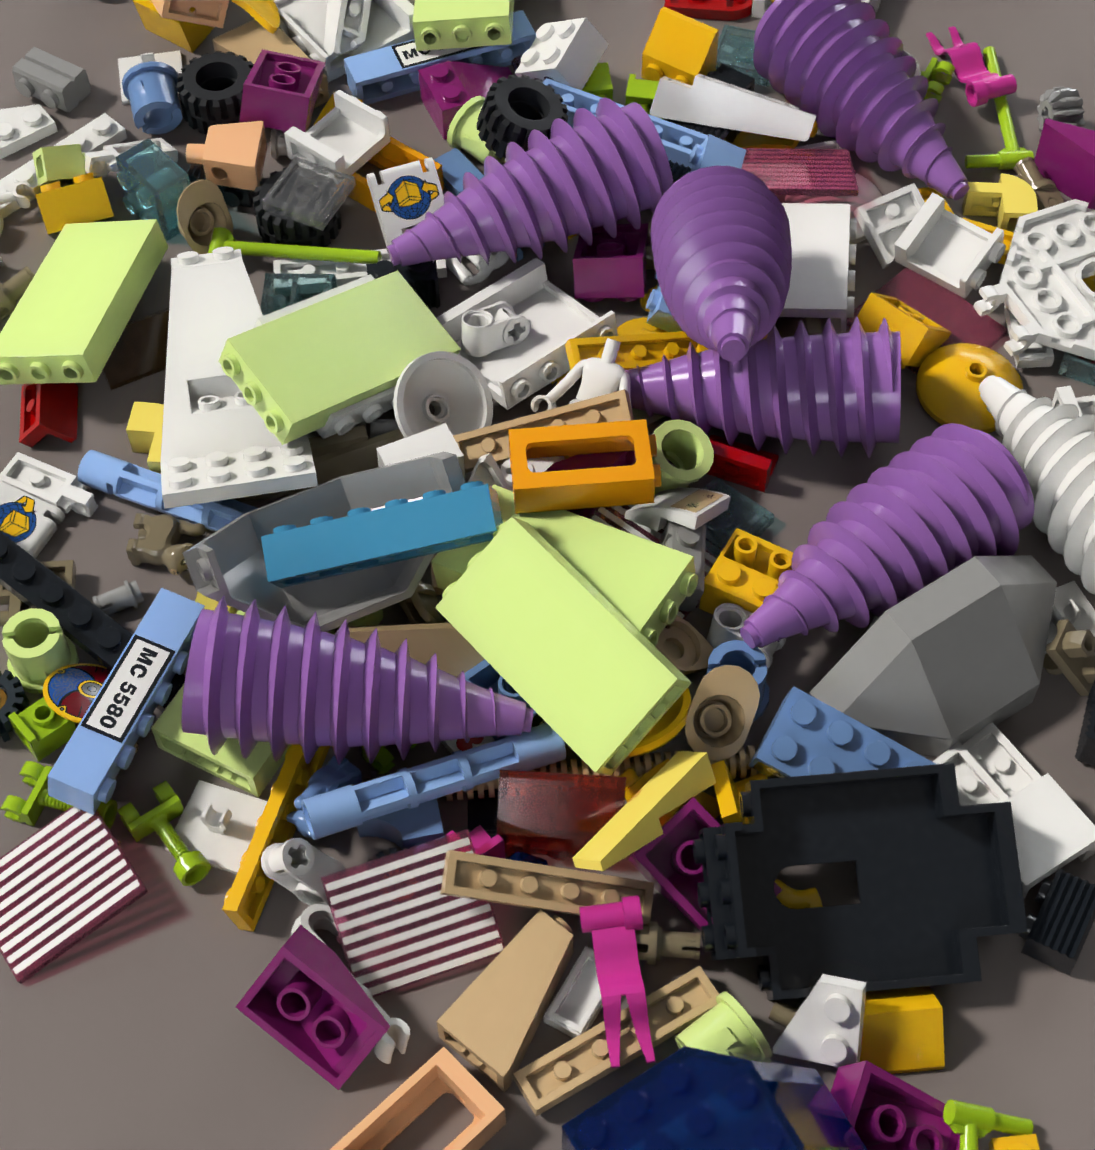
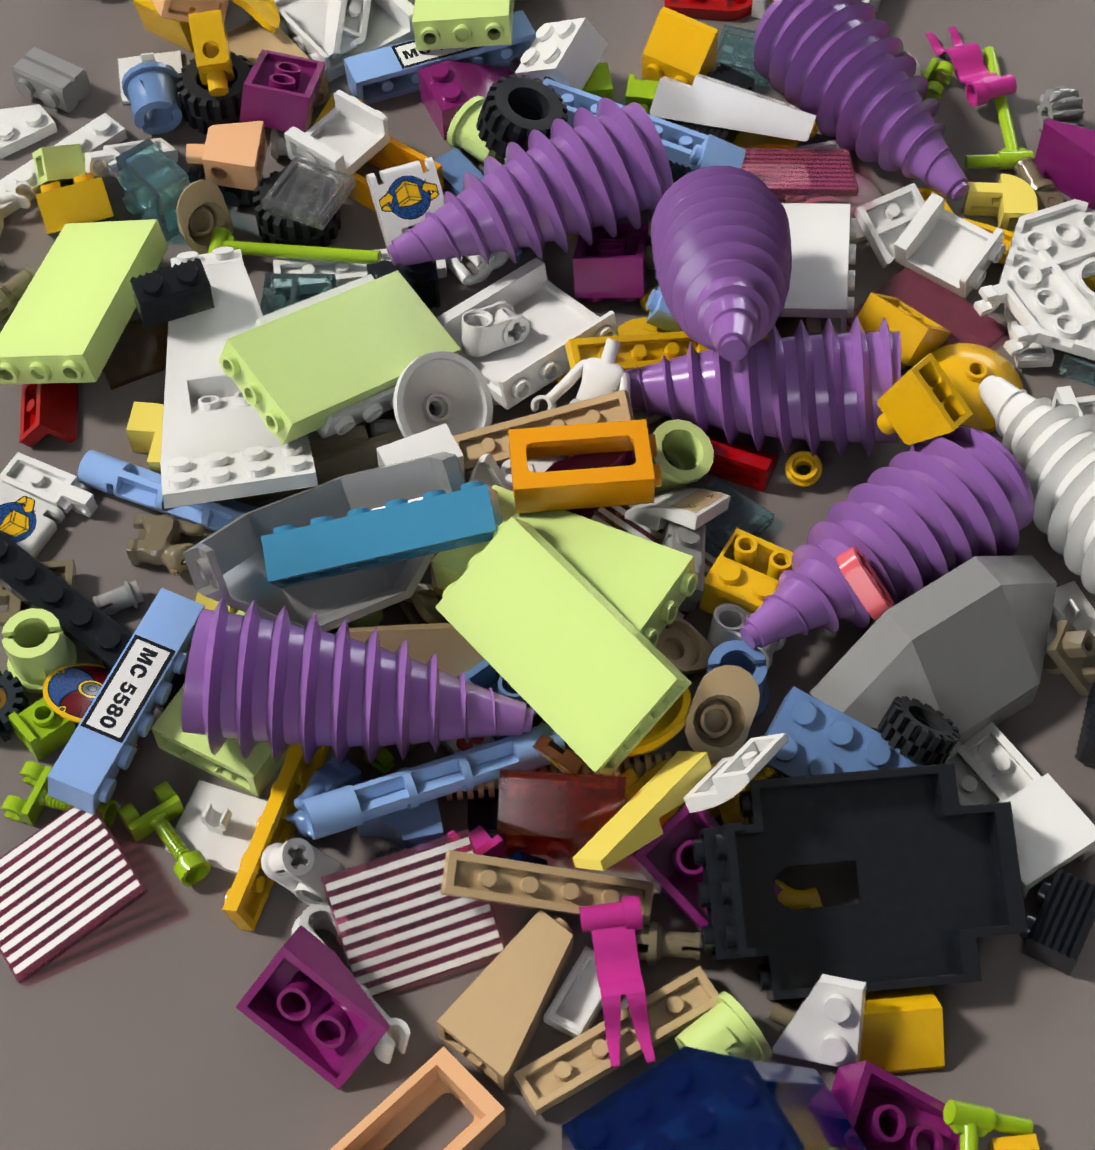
none -> black brick [130,258,214,329]
none -> yellow torso [188,9,234,96]
none -> reddish brown tile [532,736,583,774]
none -> white slope [683,733,789,813]
none -> yellow plate [785,451,822,487]
none -> coral beam [836,546,895,621]
none -> yellow torso [877,353,973,445]
none -> black tyre [878,696,961,765]

